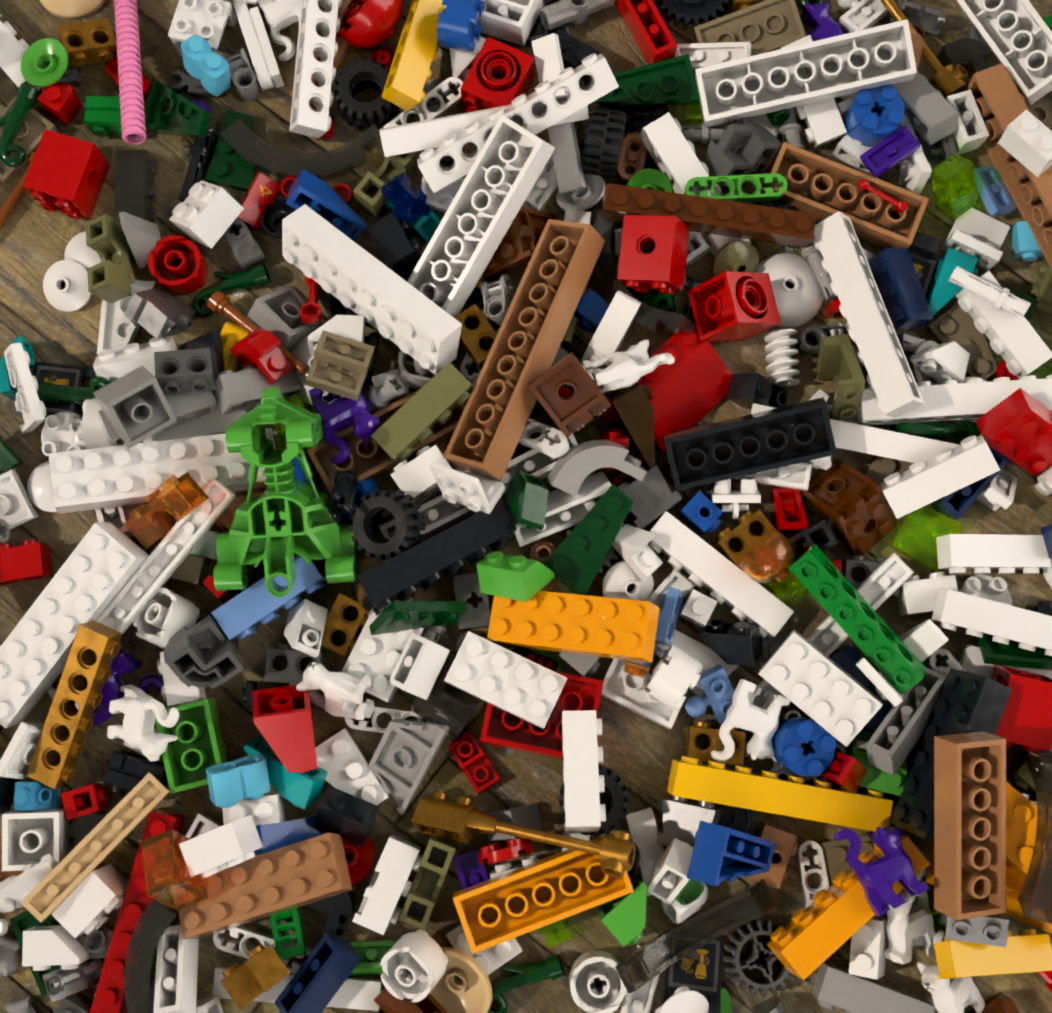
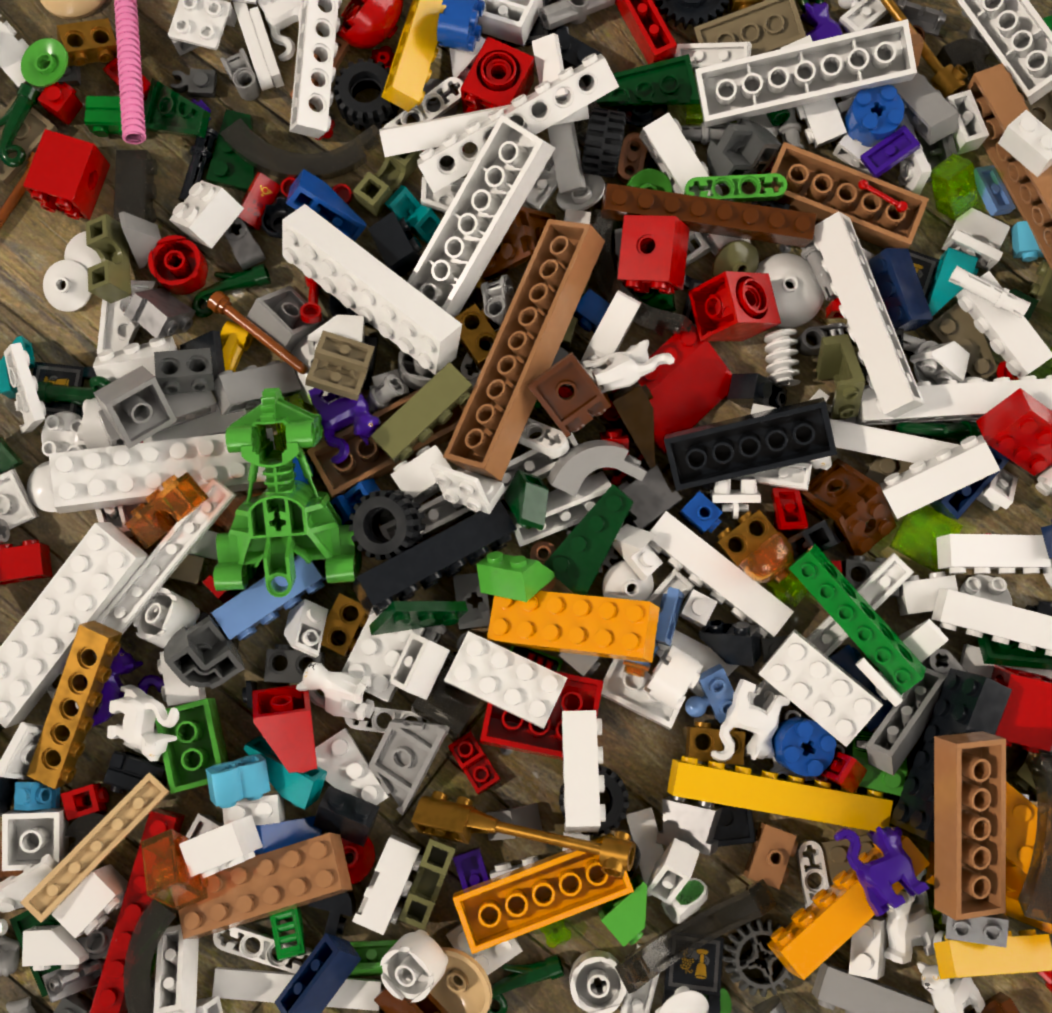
medium azure brick [181,34,231,97] -> none
pearl gold brick [220,943,290,1010] -> none
red brick [230,329,293,384] -> none
black piece [329,471,358,522] -> none
clear blue hips [380,173,431,222] -> none
red plate [478,837,534,865] -> none
blue wedge [686,820,775,886] -> none
black slope [908,231,940,260] -> none

